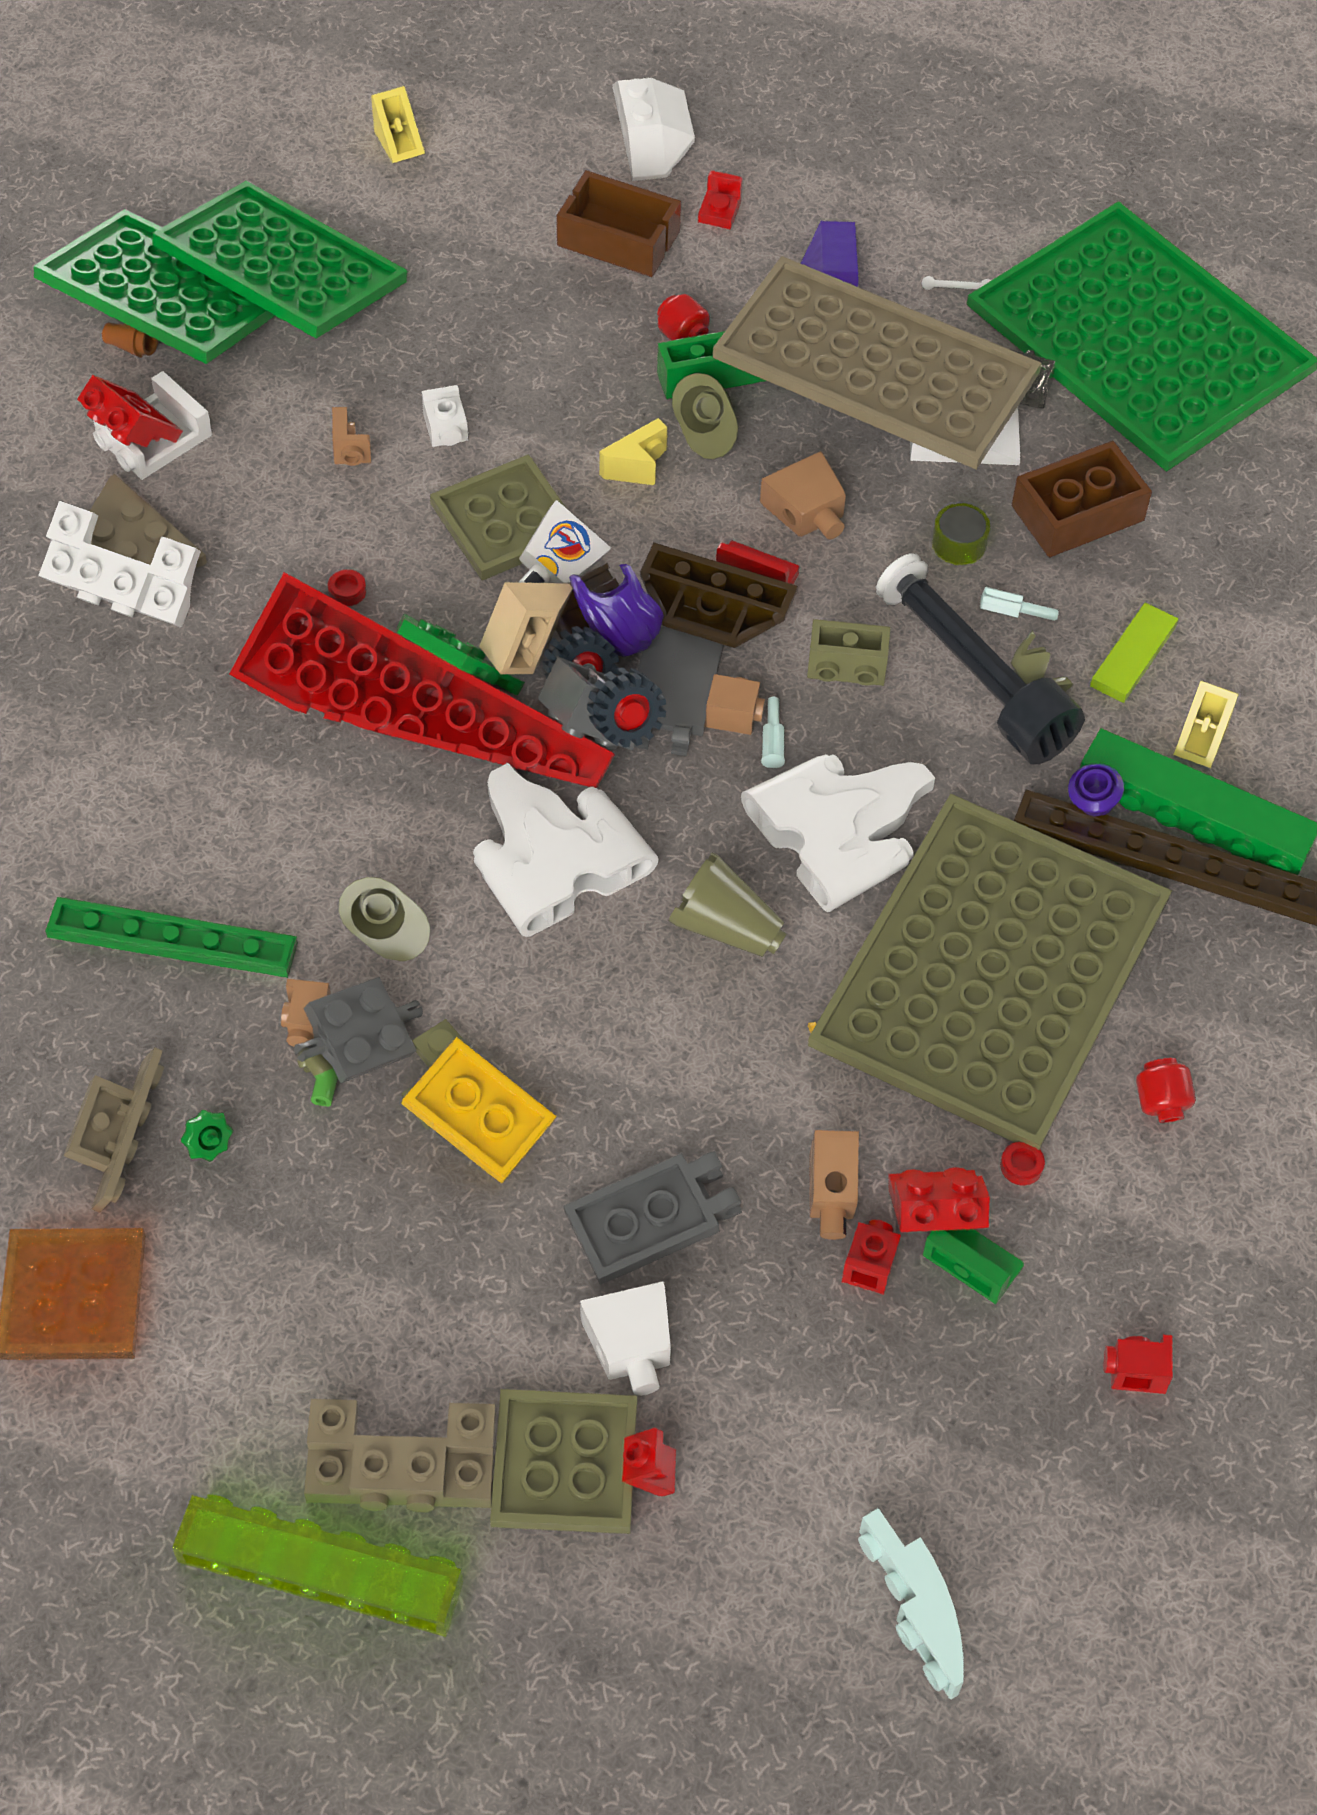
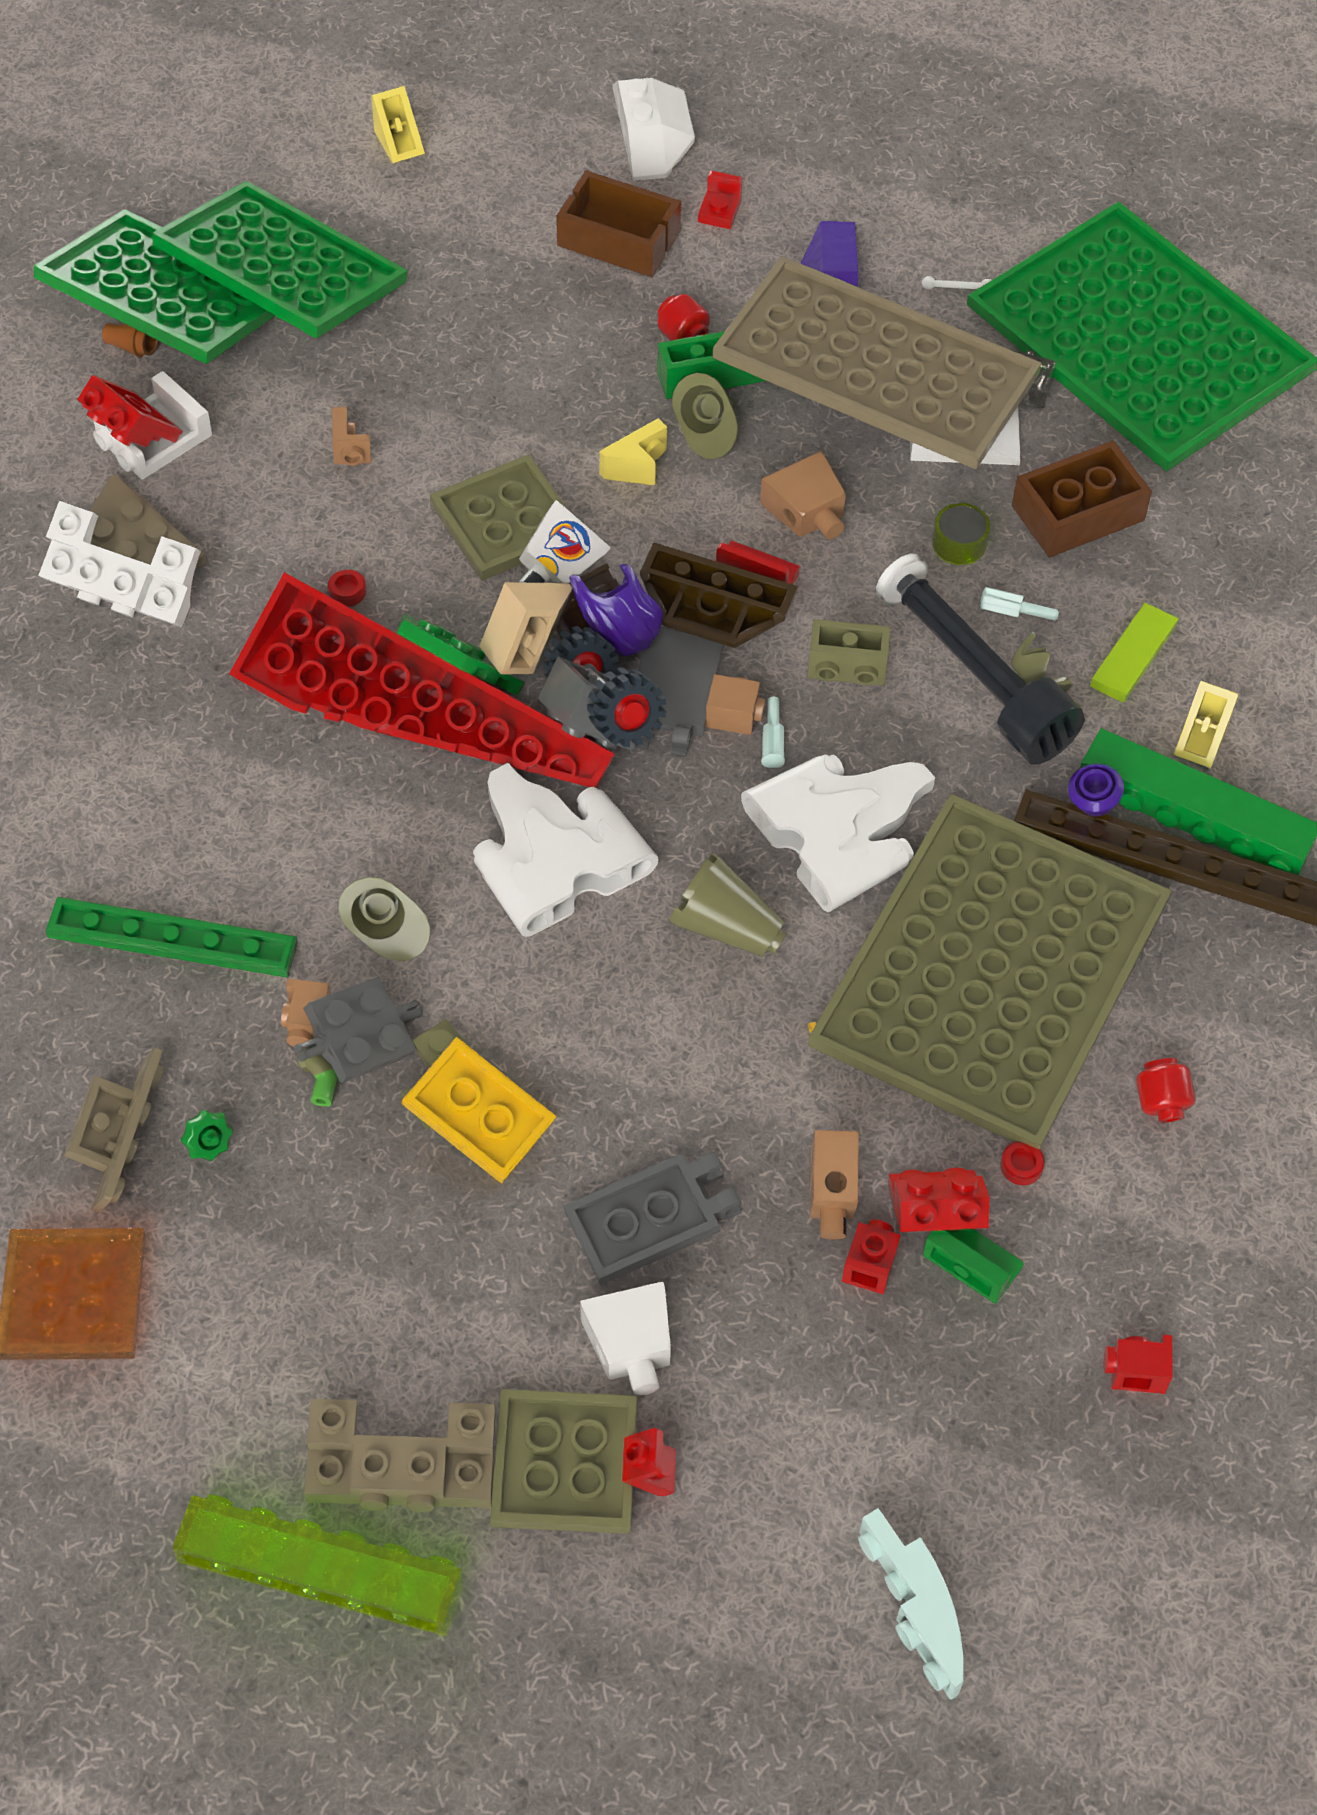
white brick [422,385,468,447] -> none

